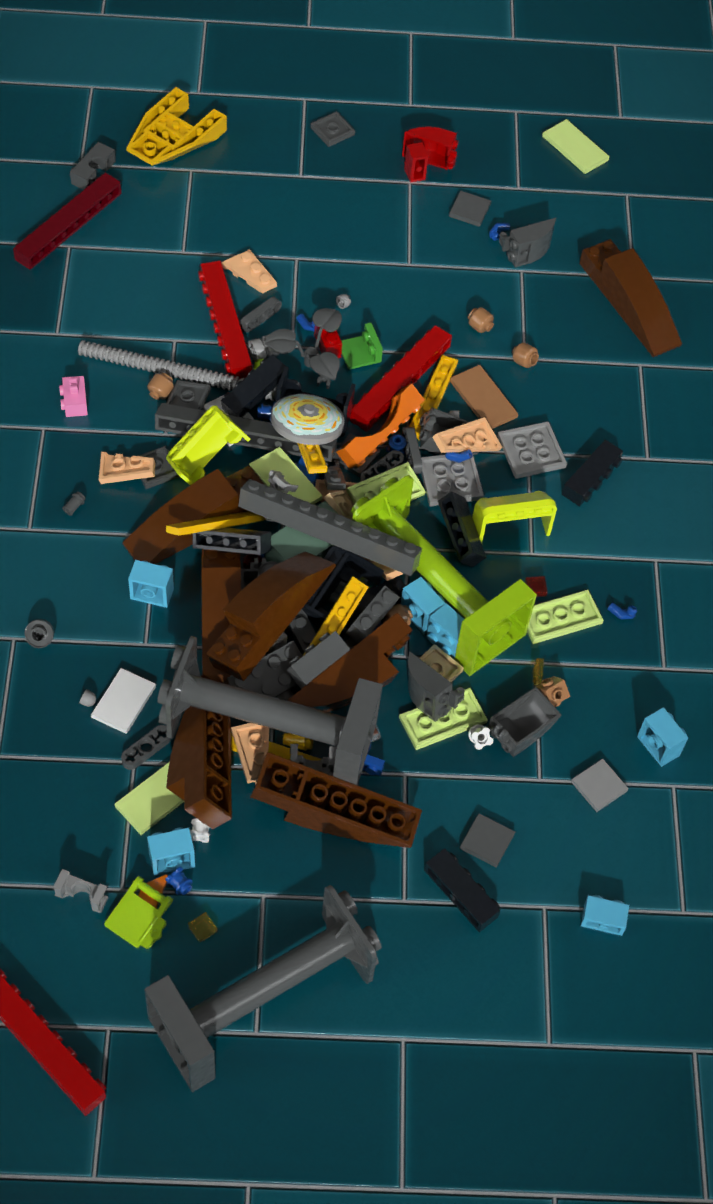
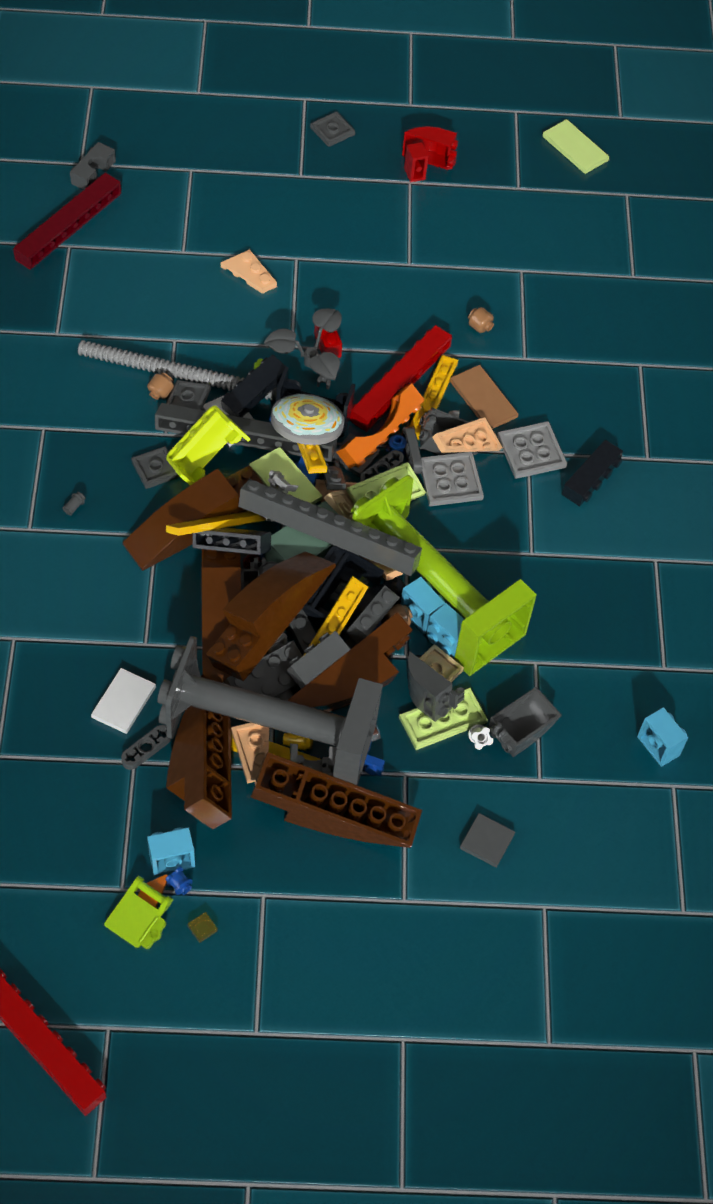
dark grey plate [24,619,55,648] -> none
light grey piece [53,869,108,913] -> none
bright pink brick [59,376,88,417] -> none
light grey hinge [79,689,96,707] -> none
light nougat wing [99,452,155,484] -> none
yellowish green tile [115,762,184,835] -> none
yellow wedge [126,87,227,166] -> none
medium azure brick [128,560,174,608] -> none
dark grey piece [144,885,382,1092] -> none
white brick [190,818,210,843] -> none
red brick [198,260,252,379] -> none
dark grey beam [240,297,282,332] -> none
light grey wheel [248,334,280,362] -> none
blue brick [257,402,276,421] -> none
blue arm [296,314,315,331] -> none
light grey hinge [336,294,351,309] -> none
bright green bracket [341,323,383,370] -> none
black brick [424,848,500,932] -> none
black brick [438,491,487,567] -> none
blue arm [445,449,473,463] -> none
dark grey tile [449,191,491,227] -> none
neon yellow windscreen [472,491,557,543] -> none
blue arm [489,222,510,241] -> none
dark grey piece [499,218,556,268] -> none
medium nougat head [512,342,539,368] -> none
clear red plate [525,576,548,597] -> none
yellowish green tile [527,590,604,644] -> none
clear yellow tile [533,658,544,685] -> none
medium nougat brick [536,676,570,707] -> none
light grey tile [571,759,628,812] -> none
reddish brown slope [579,239,682,357] -> none
medium azure brick [581,895,629,936] -> none
blue arm [607,602,637,620] -> none

